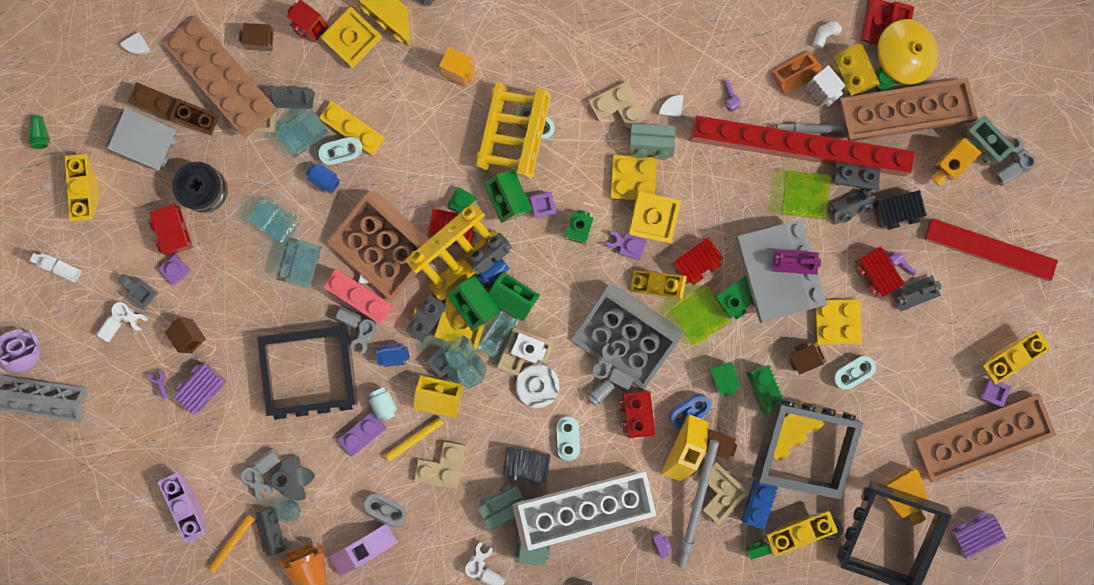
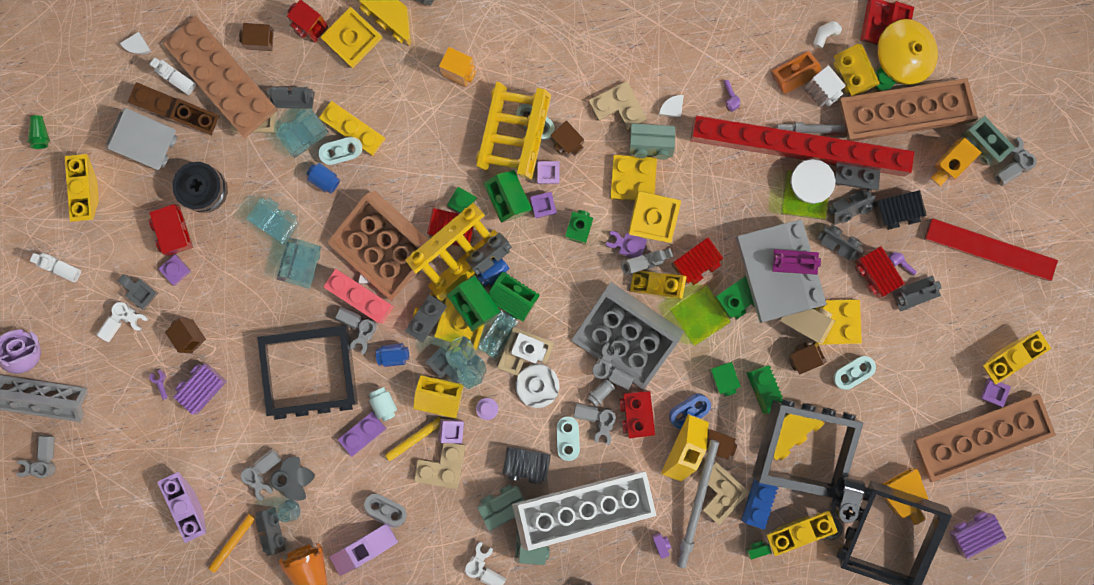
none -> light grey bar [17,436,56,478]
none -> white bar [150,57,196,96]
none -> plate [438,419,464,443]
none -> lavender plate [476,398,498,420]
none -> lavender plate [538,161,559,184]
none -> reddish brown brick [550,120,584,157]
none -> light grey bar [573,403,616,445]
none -> light grey bar [621,248,673,275]
none -> tan slope [780,308,835,344]
none -> white tile [790,159,836,204]
none -> dark grey hinge [817,224,863,261]
none -> black piece [830,476,865,523]

